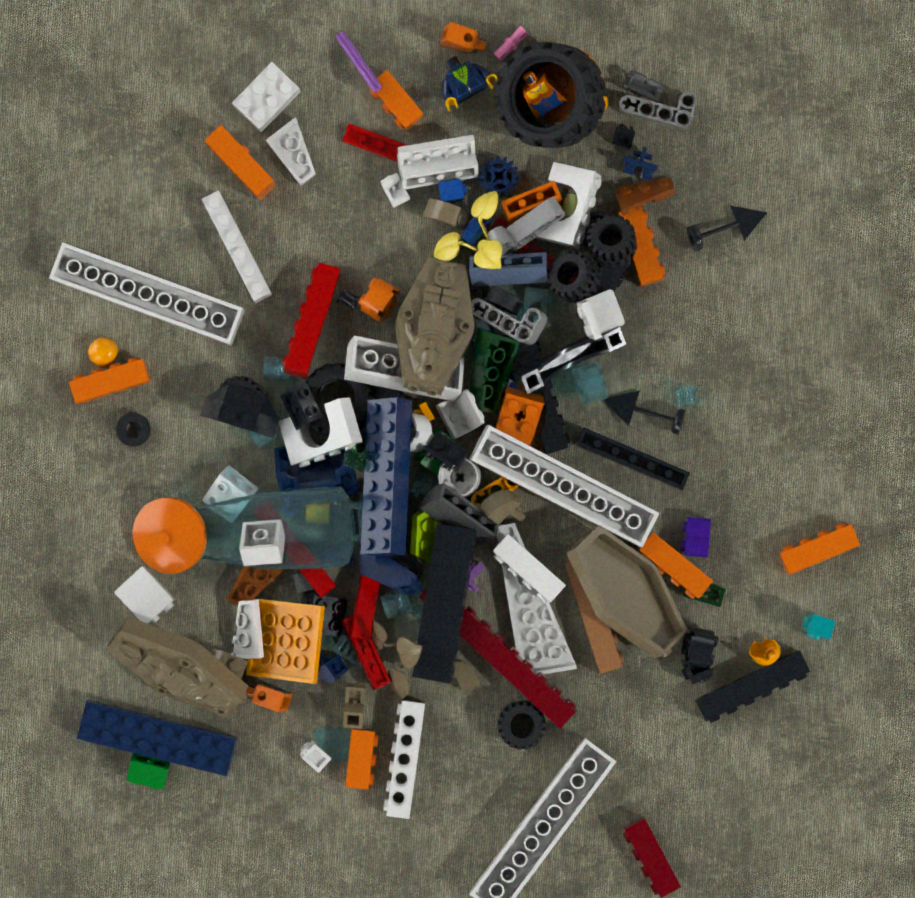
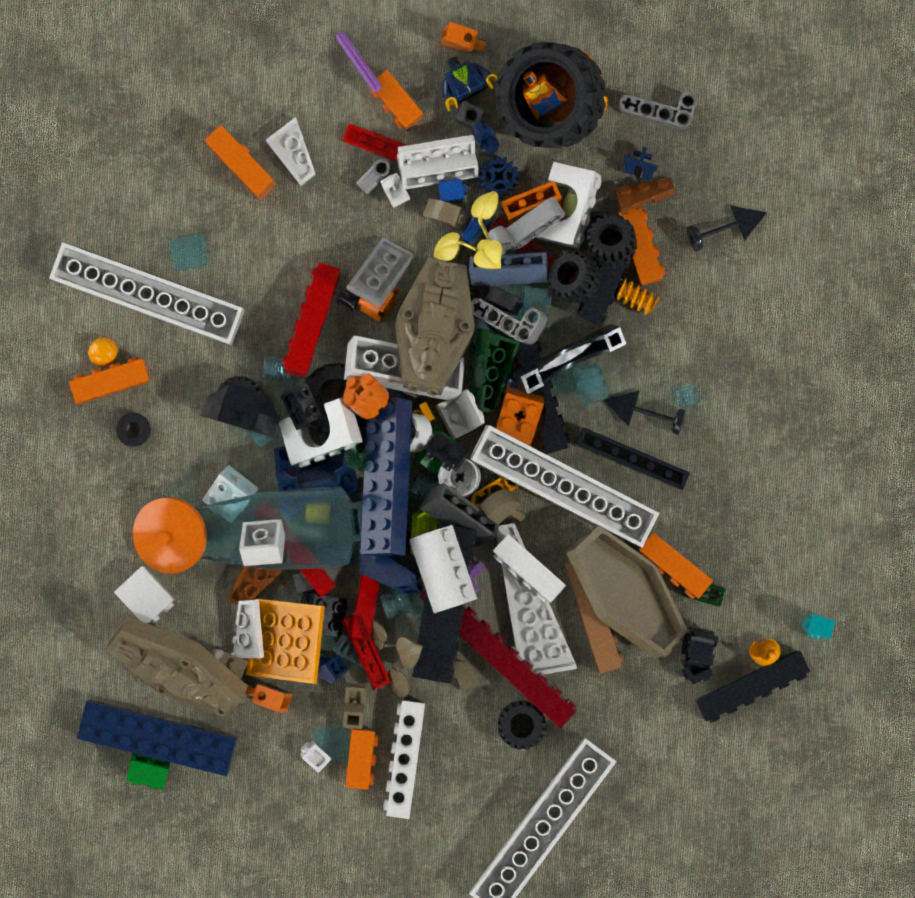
white brick [202,190,272,303] -> none
white brick [232,62,301,132] -> none
bright pink pin [493,26,529,62] -> none
white bracket [577,289,625,340] -> none
black tile [613,124,635,148] -> none
dark grey hinge [623,70,665,102] -> none
dark red brick [623,817,681,898] -> none
dark purple brick [681,517,711,558] -> none
orange brick [778,522,860,575] -> none
none -> clear light blue piece [170,234,209,271]
none -> orange brick [343,373,389,419]
none -> light grey tile [346,238,416,308]
none -> light grey piece [356,159,391,195]
none -> white brick [409,525,477,613]
none -> dark grey brick [455,101,486,128]
none -> dark blue hips [472,121,499,153]
none -> light orange piece [617,278,660,316]

